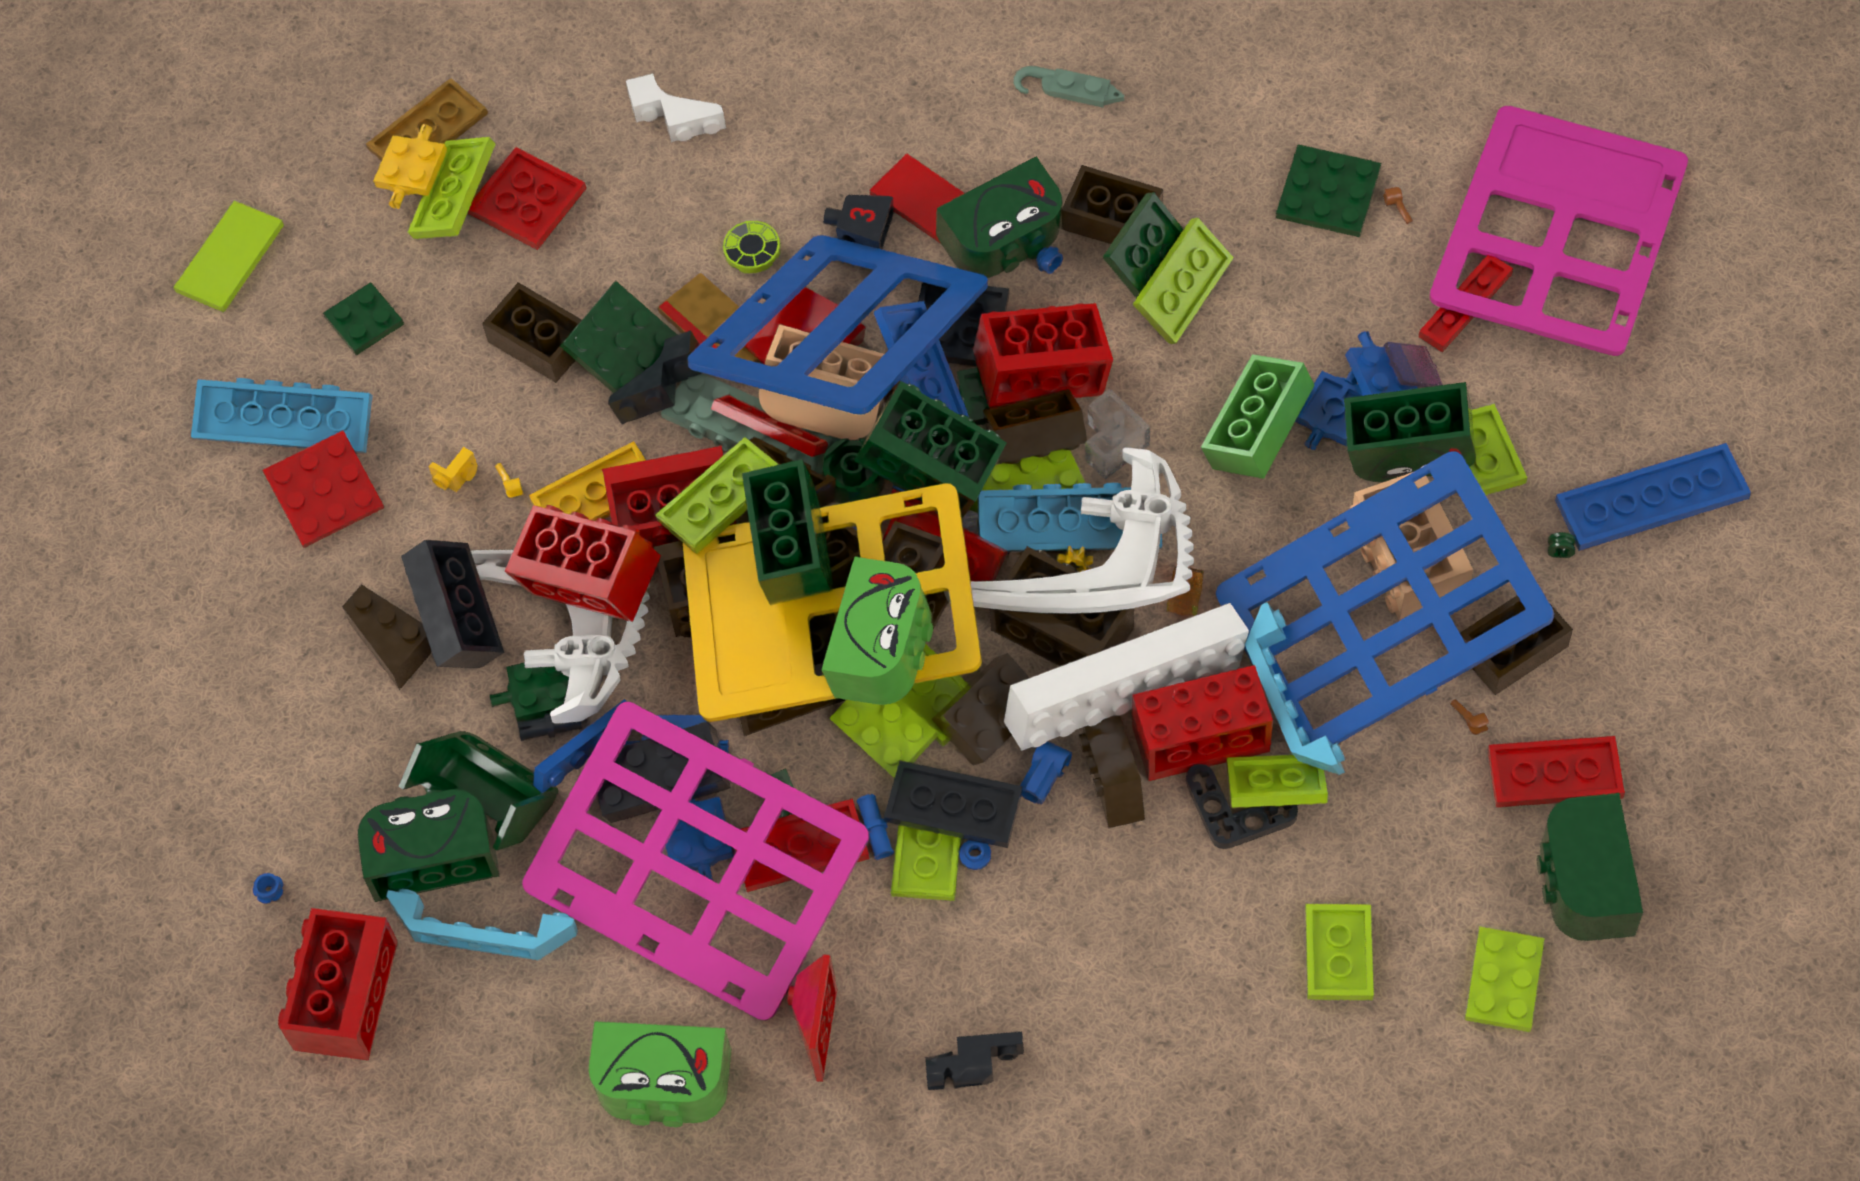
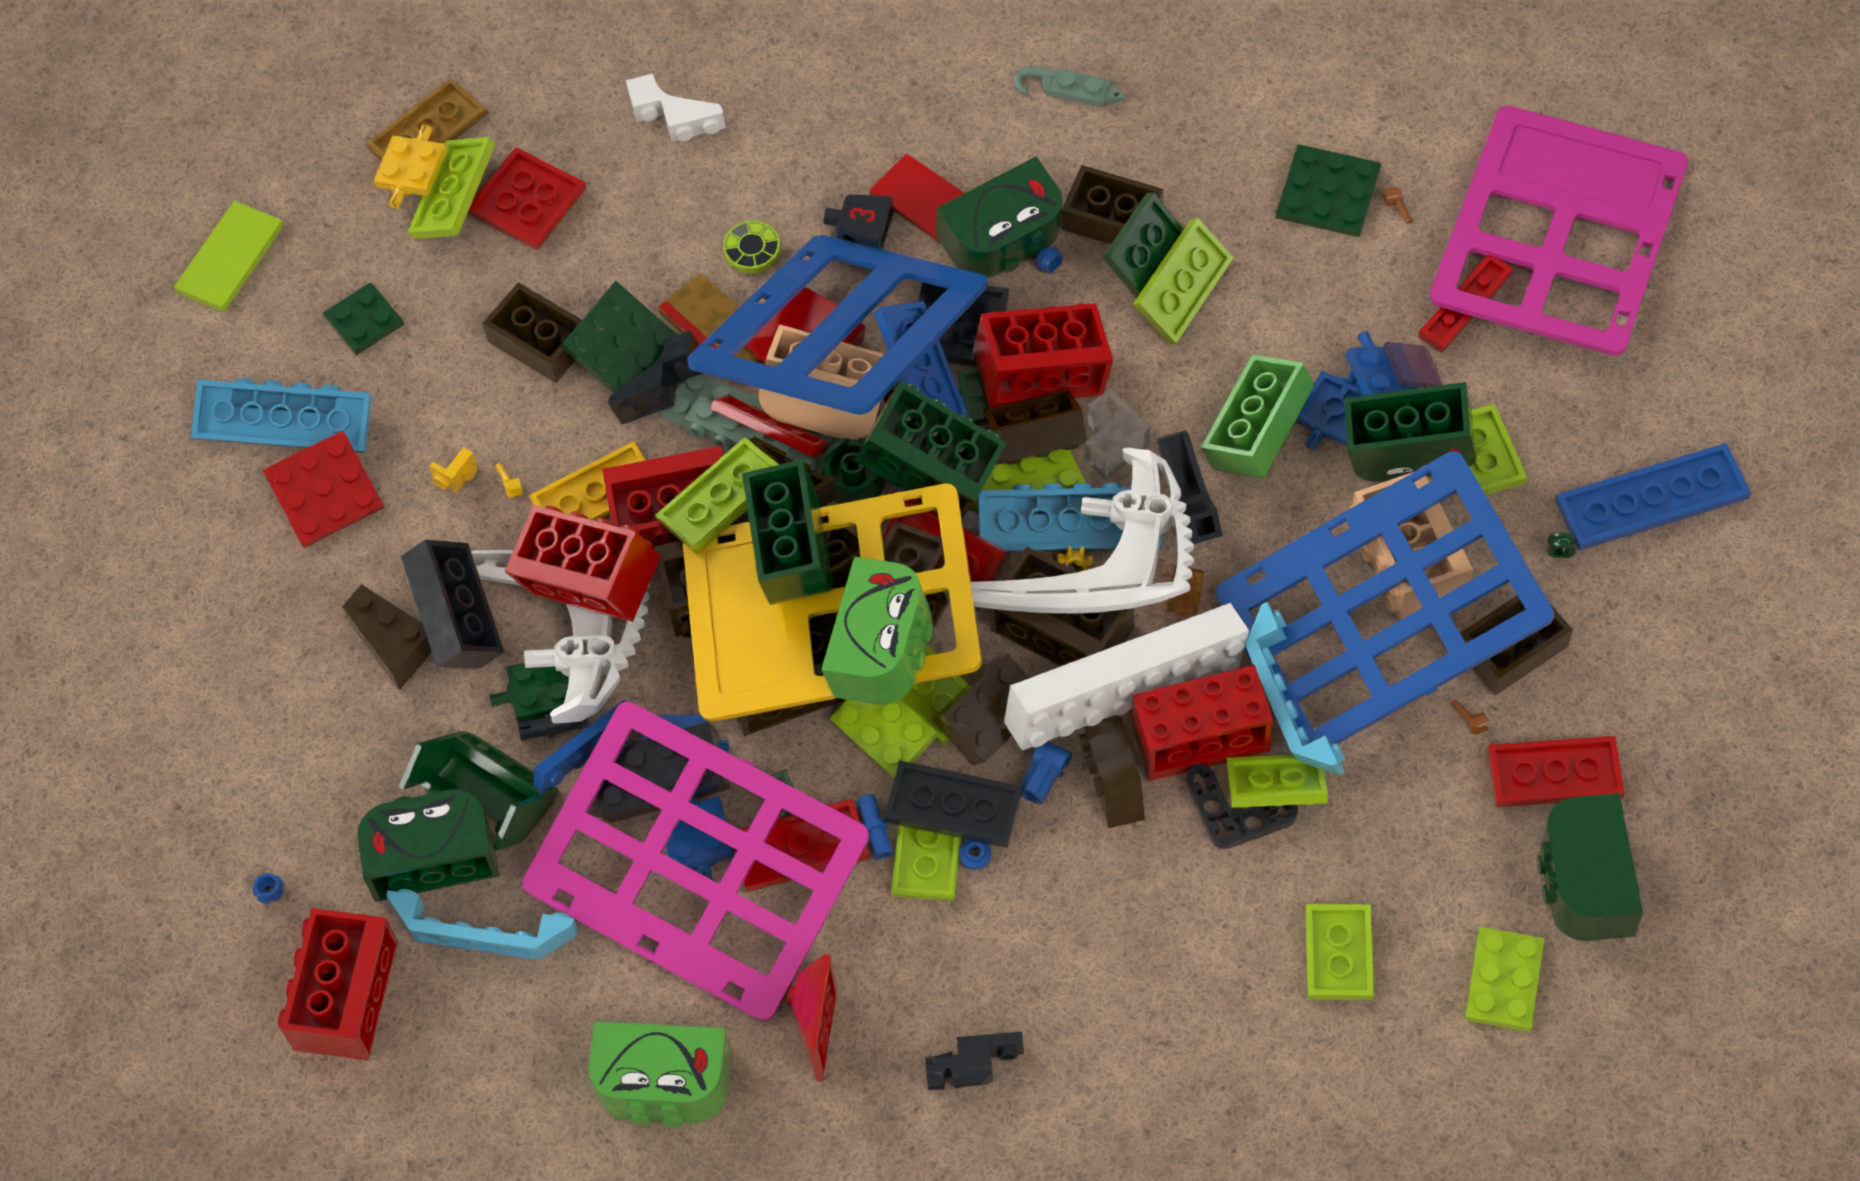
none -> black arch [1157,430,1223,544]

